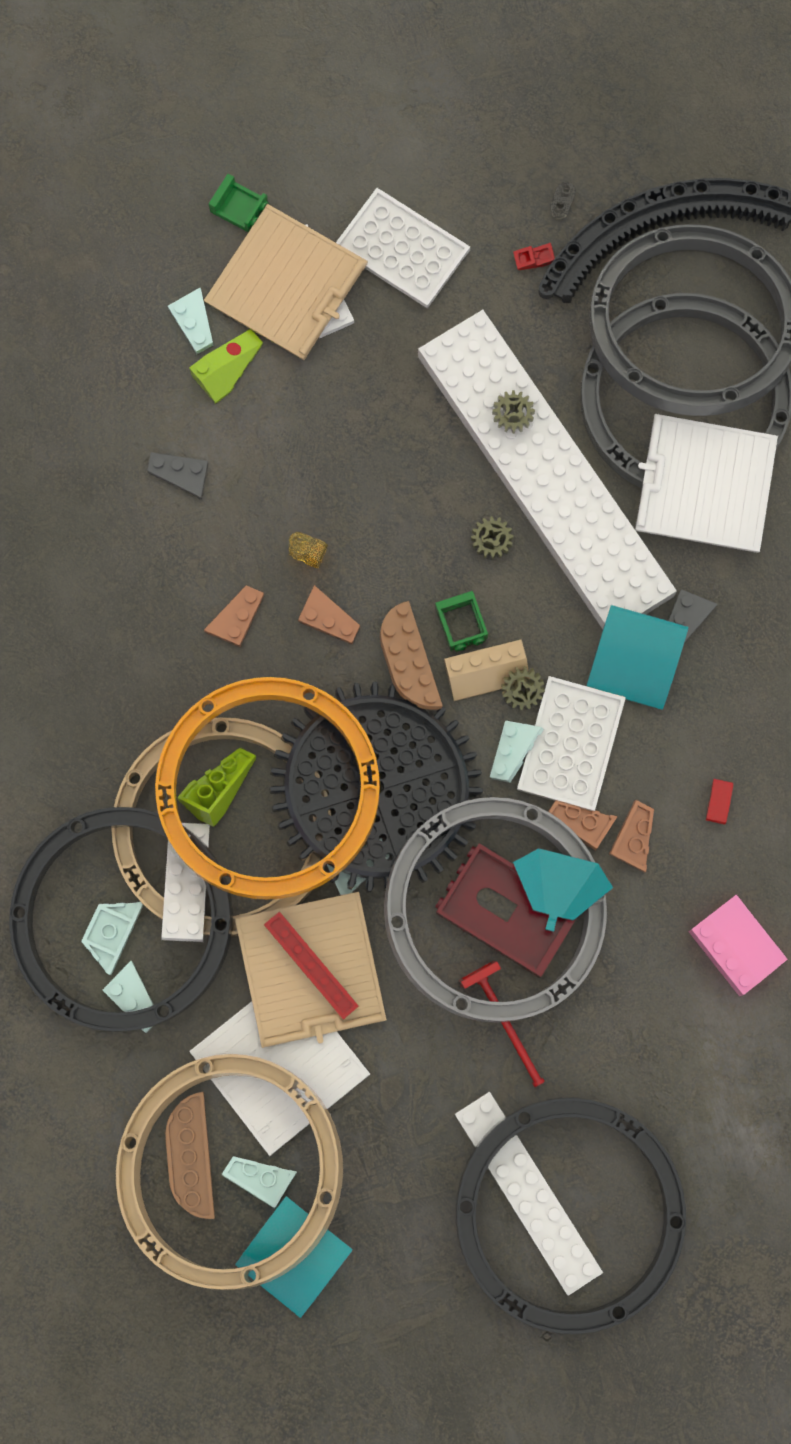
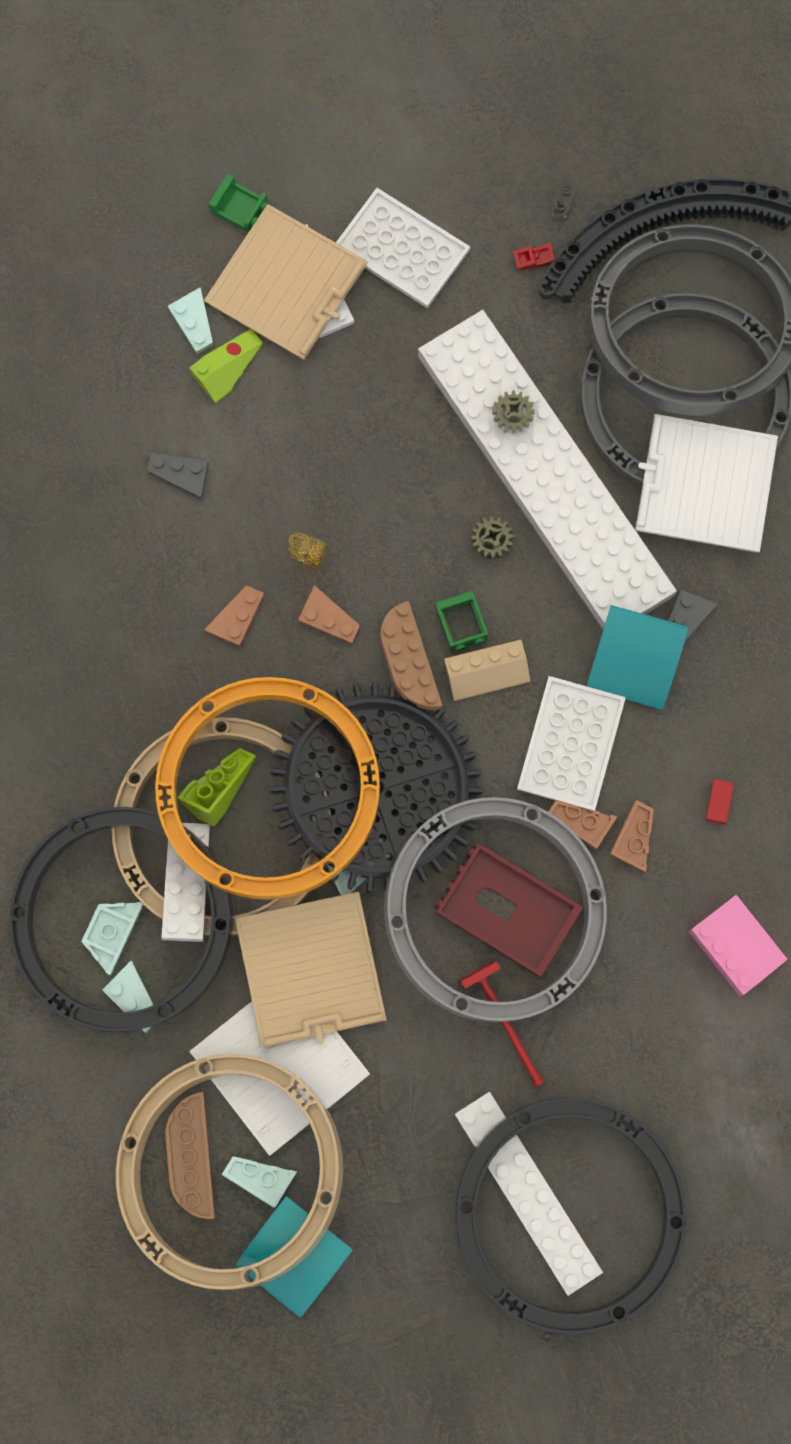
red plate [264,911,359,1020] -> none
light aqua wing [490,721,544,783] -> none
olive gear [501,666,545,710] -> none
teal panel [513,848,613,932] -> none

